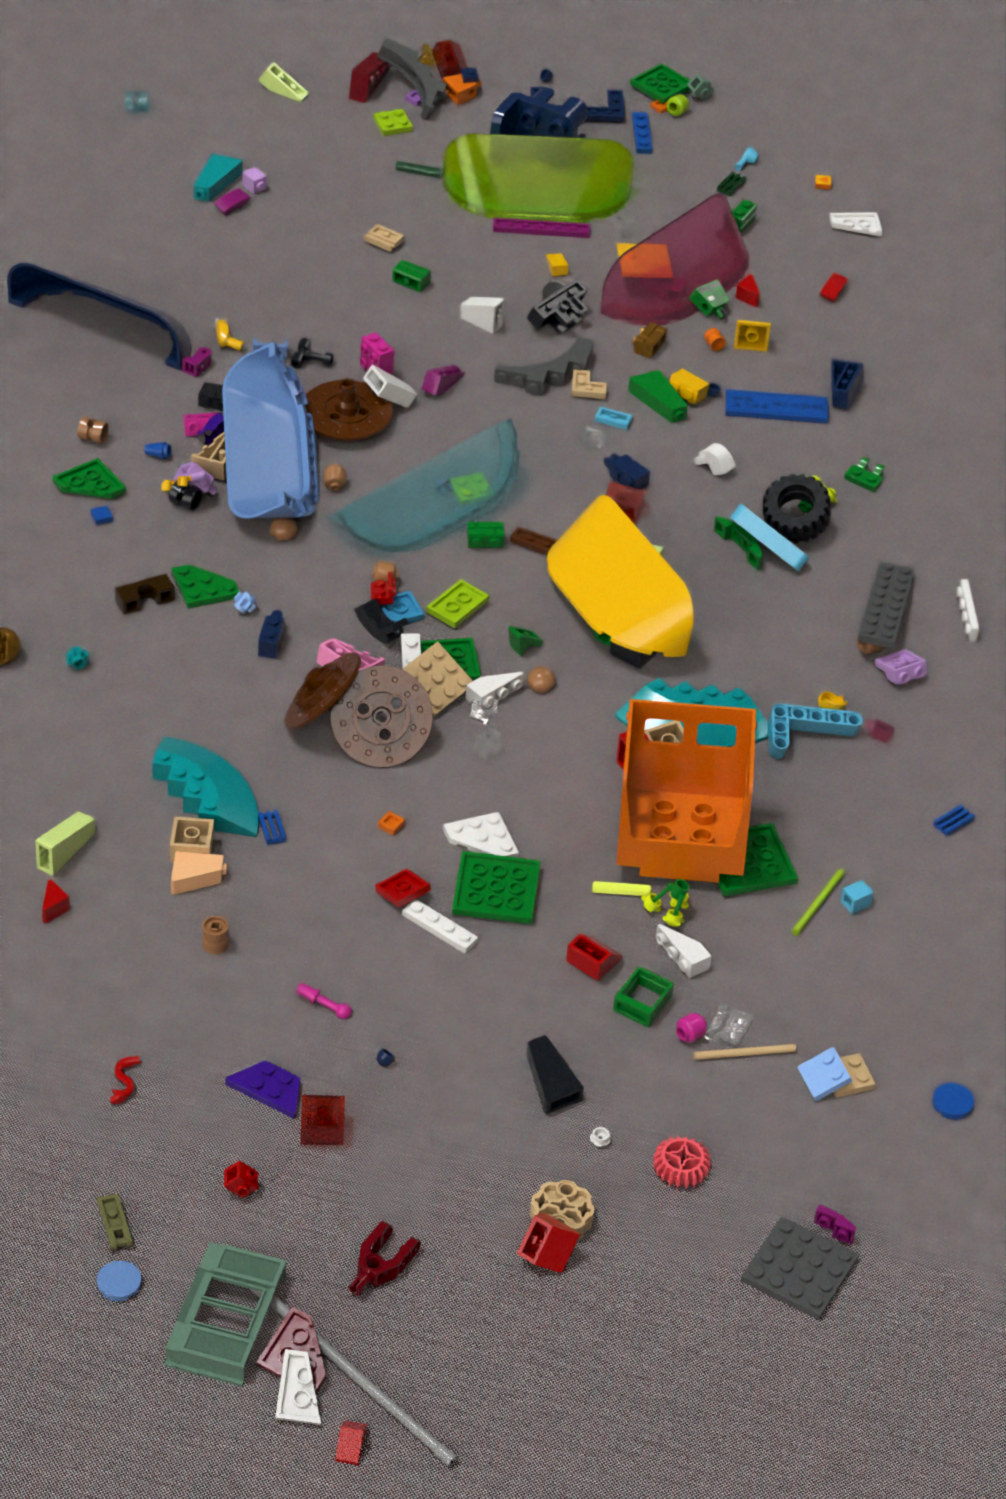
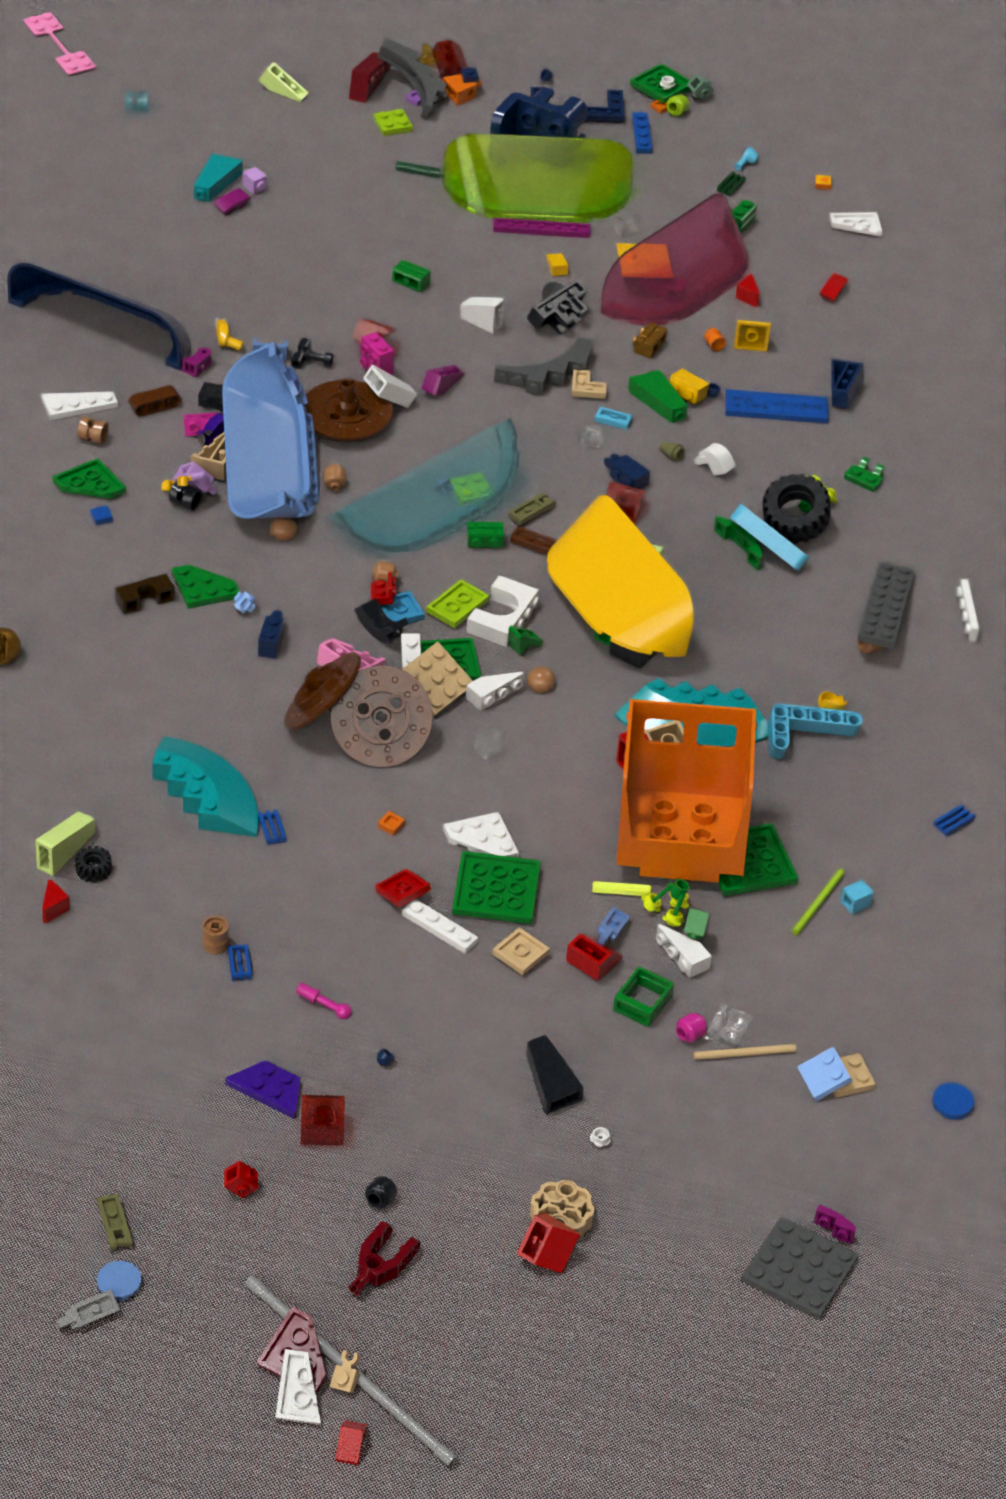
teal gear [66,646,89,669] -> none
red animal [110,1055,141,1104] -> none
blue cone [144,442,172,459] -> none
sand green piece [164,1242,287,1387] -> none
tan brick [170,816,214,862] -> none
light nougat slope [171,851,227,894] -> none
tan plate [364,224,404,252] -> none
clear bracket [468,699,499,725] -> none
coral gear [653,1135,711,1189] -> none
green torso [689,279,729,320] -> none
clear pink arm [864,718,894,743] -> none
lavender plate [875,649,927,685] -> none
none -> bright pink hinge [23,12,96,76]
none -> white wing [41,392,118,420]
none -> light grey hinge [56,1290,120,1330]
none -> black tyre [75,846,112,883]
none -> reddish brown beam [128,385,182,416]
none -> blue tile [228,944,252,981]
none -> tan plate [330,1350,361,1394]
none -> clear red slope [352,318,396,344]
none -> black head [365,1176,397,1209]
none -> white arch [467,575,540,647]
none -> tan plate [492,927,550,975]
none -> olive plate [508,492,556,526]
none -> medium blue hinge [597,907,630,945]
none -> olive cone [659,441,685,461]
none -> white plate [660,76,675,90]
none -> slope [684,908,711,940]

